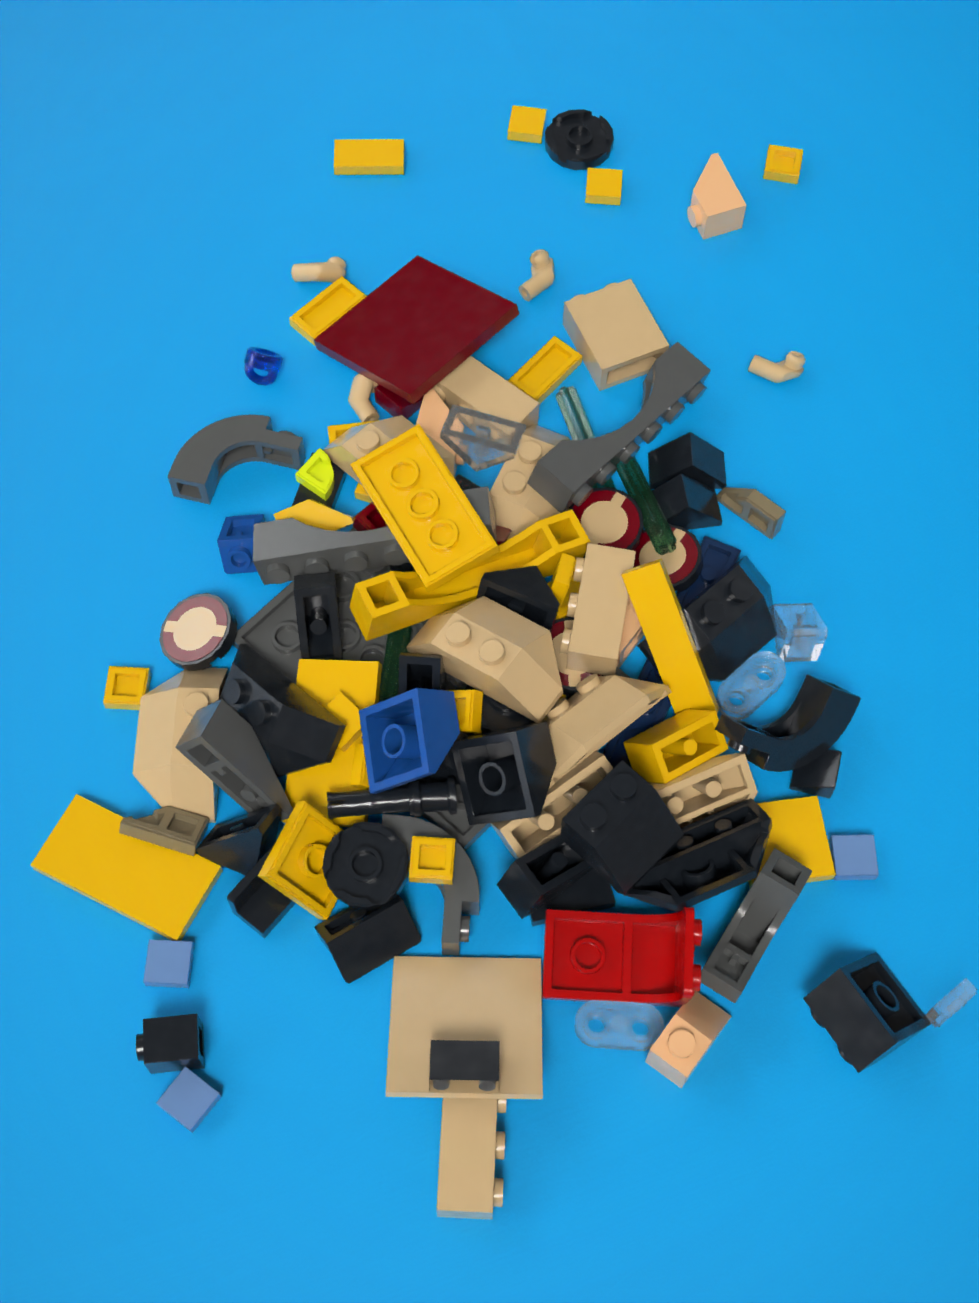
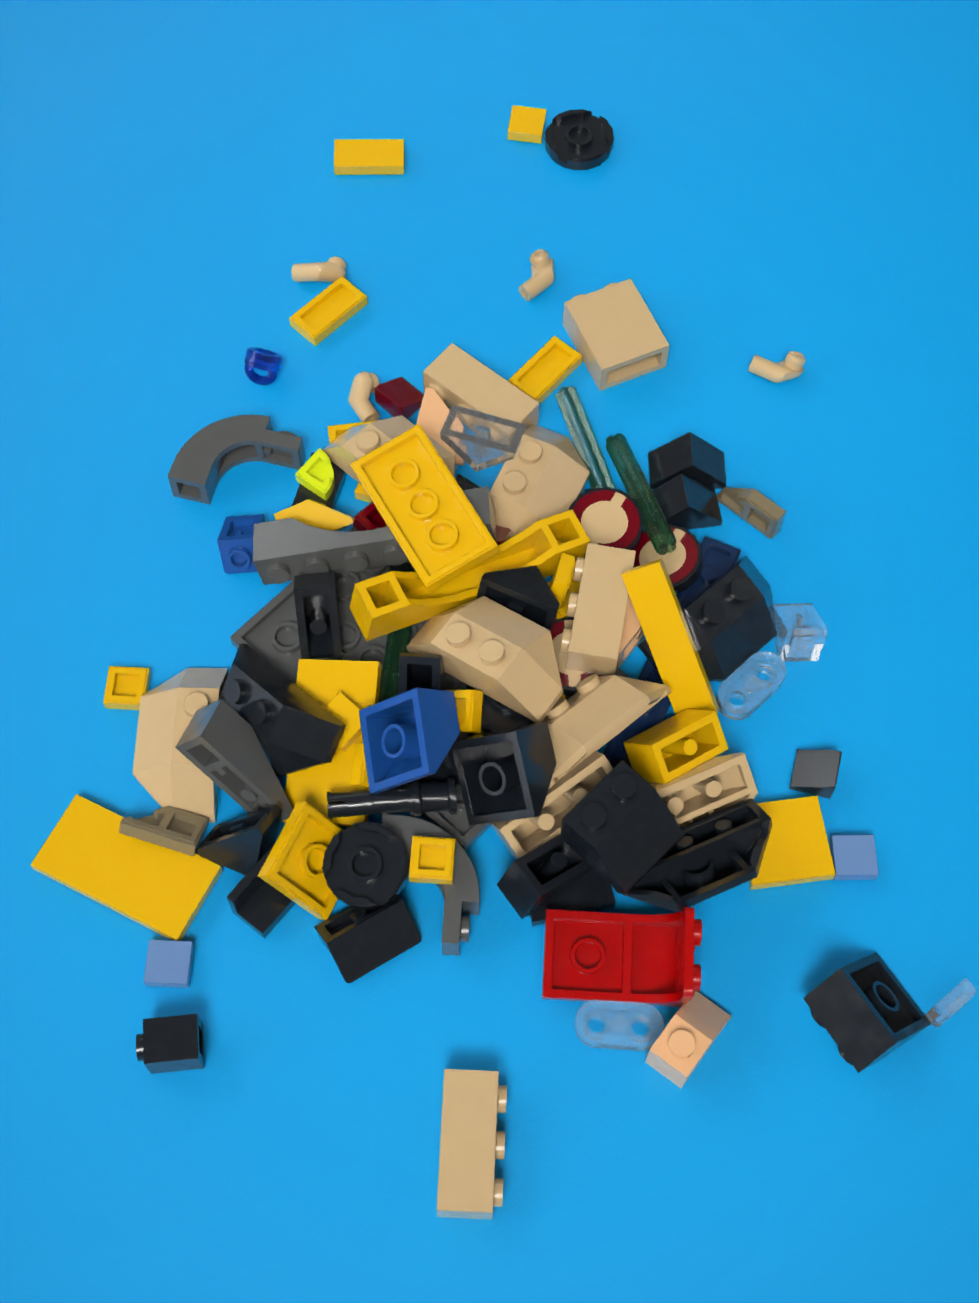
medium blue tile [156,1067,222,1133] -> none
tile [159,593,238,671] -> none
dark red tile [313,255,519,404] -> none
tan piece [386,956,543,1099] -> none
dark grey arch [527,342,711,513] -> none
yellow tile [585,168,623,206] -> none
light nougat slope [687,153,747,240] -> none
dark grey arch [701,848,812,1003] -> none
black arch [715,674,861,772] -> none
yellow tile [763,144,803,184] -> none

